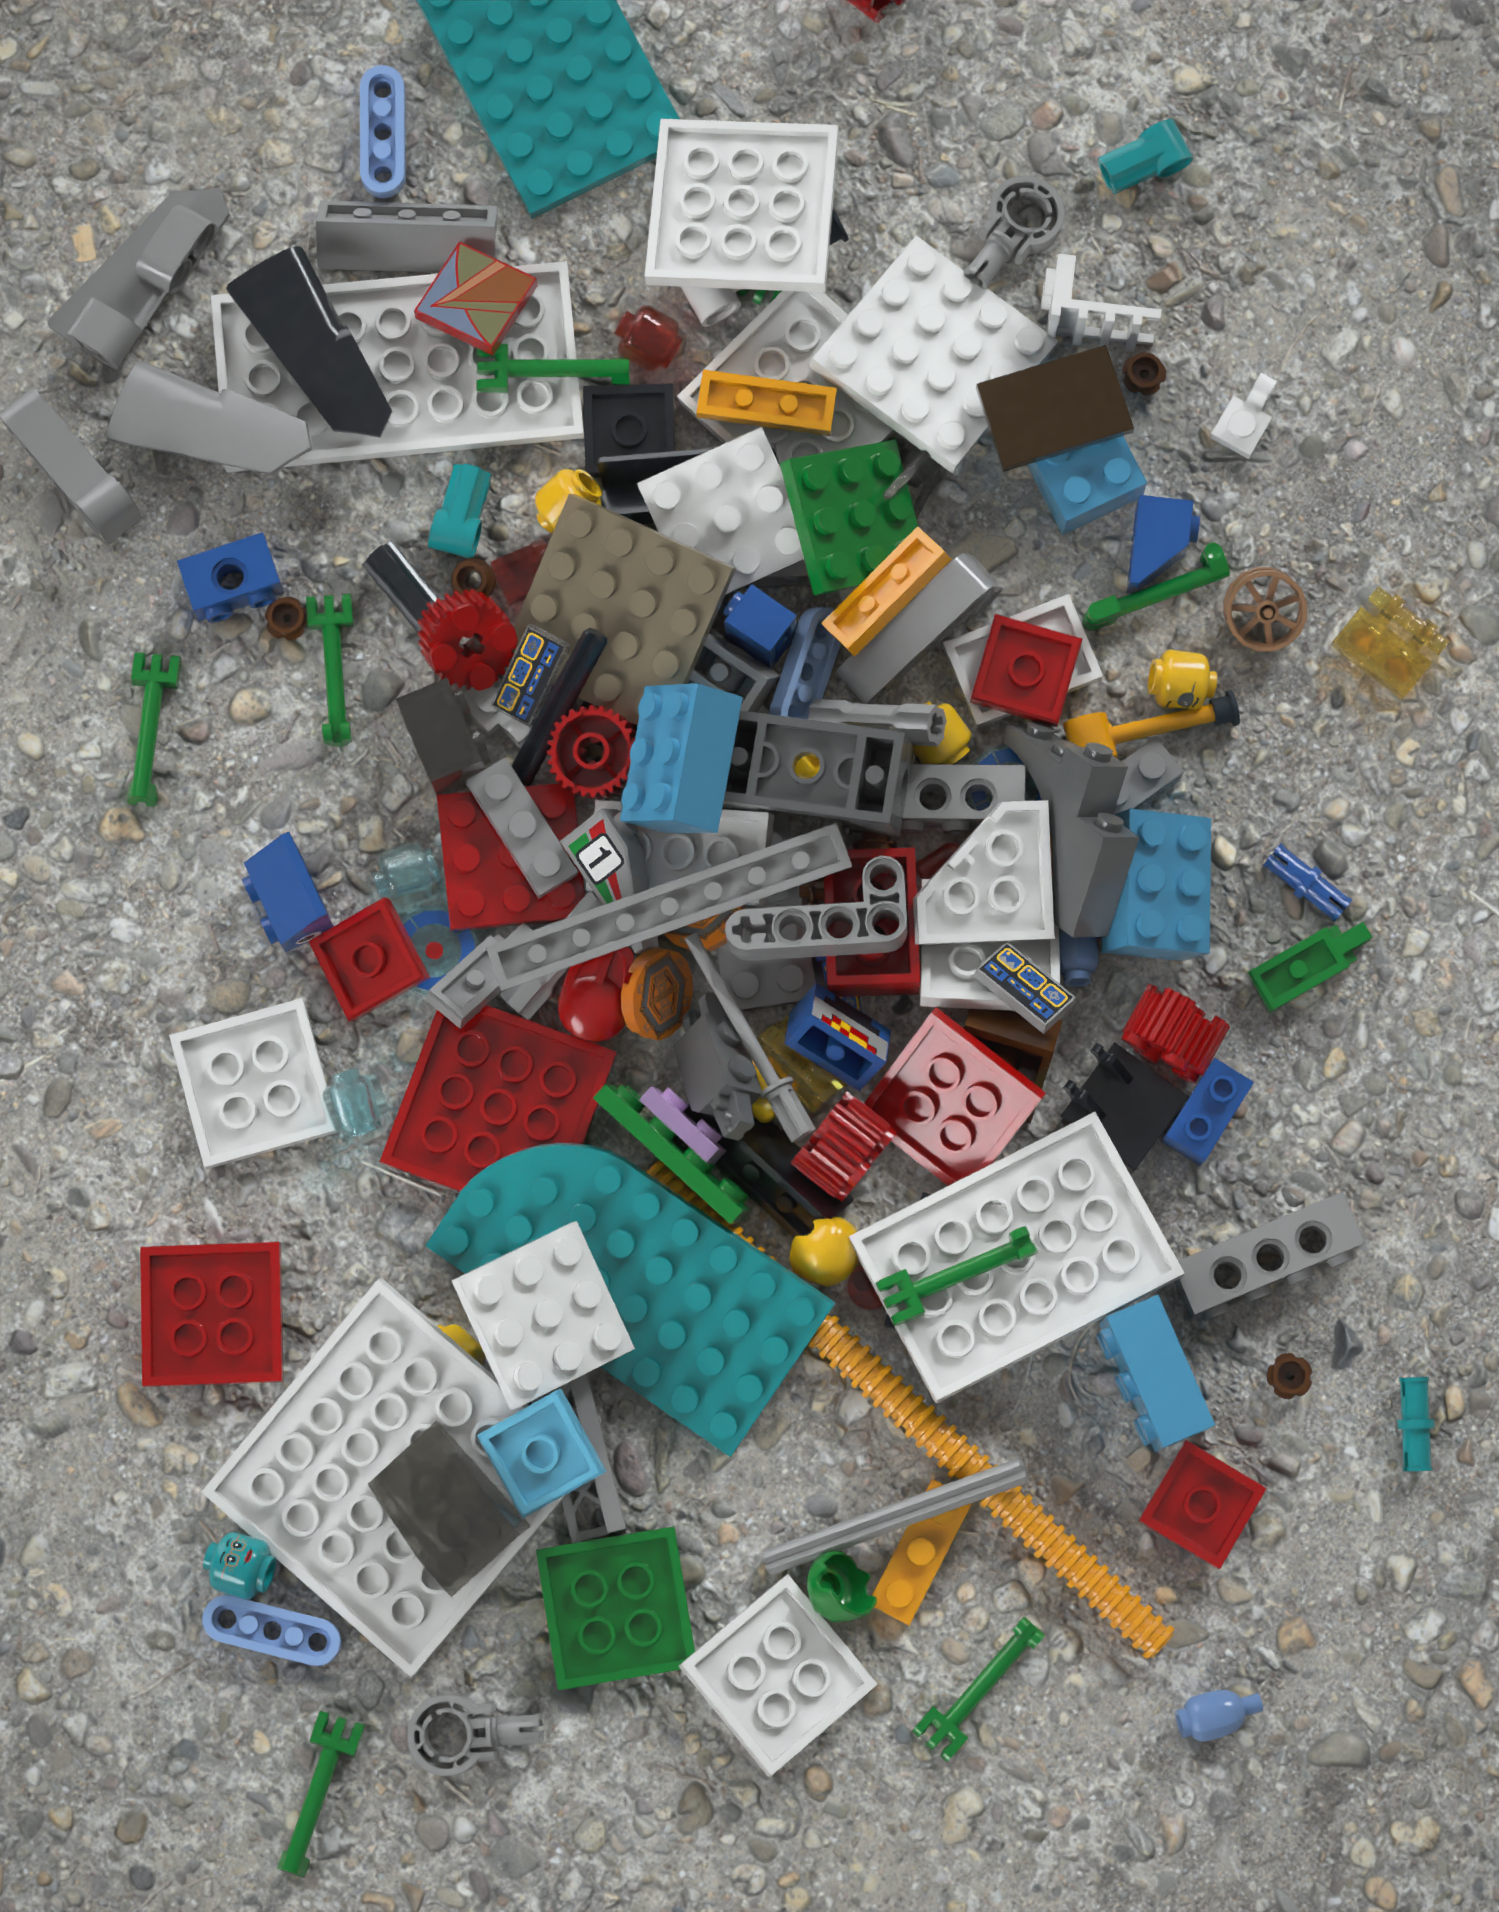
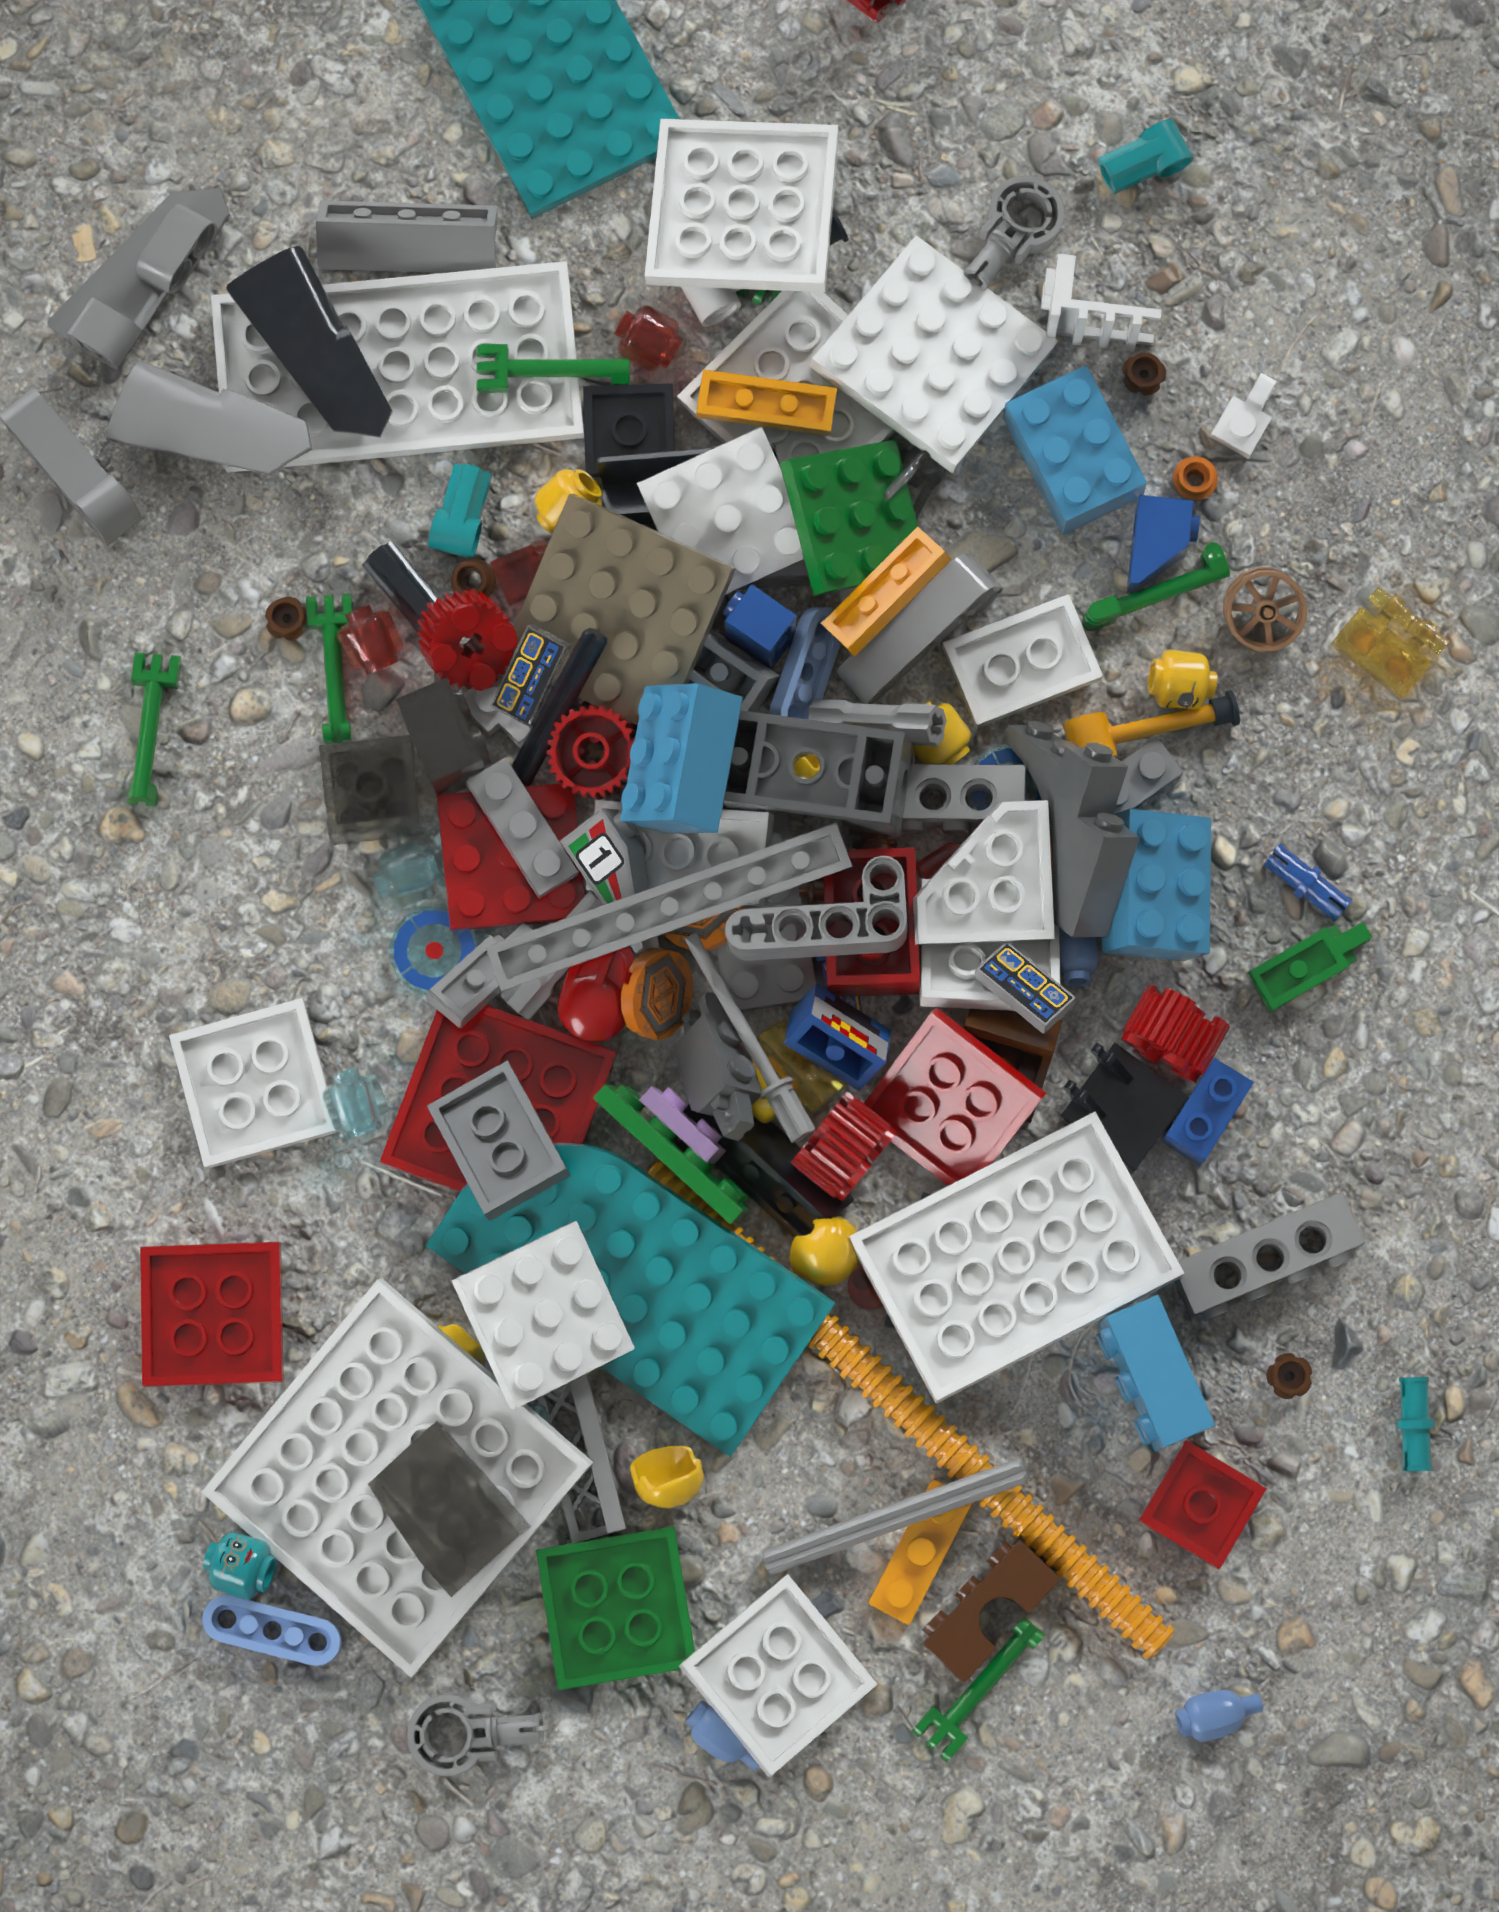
blue brick [177,532,284,623] -> none
blue slope [242,831,334,952] -> none
green hinge [277,1710,365,1878] -> none
red tile [308,897,430,1022] -> none
light blue plate [360,65,406,198] -> none
tile [414,241,538,356] -> none
medium azure tile [477,1388,607,1519] -> none
green hair [807,1550,877,1622] -> none
green hinge [876,1226,1038,1326] -> none
red tile [970,614,1083,727] -> none
dark brown tile [976,345,1134,472] -> none
none -> clear smoke brick [319,735,424,845]
none -> clear red head [337,604,404,675]
none -> plate [427,1060,571,1222]
none -> yellow hair [630,1446,704,1509]
none -> medium blue plant [685,1700,759,1771]
none -> reddish brown arch [922,1540,1061,1683]
none -> orange plate [1172,456,1218,502]

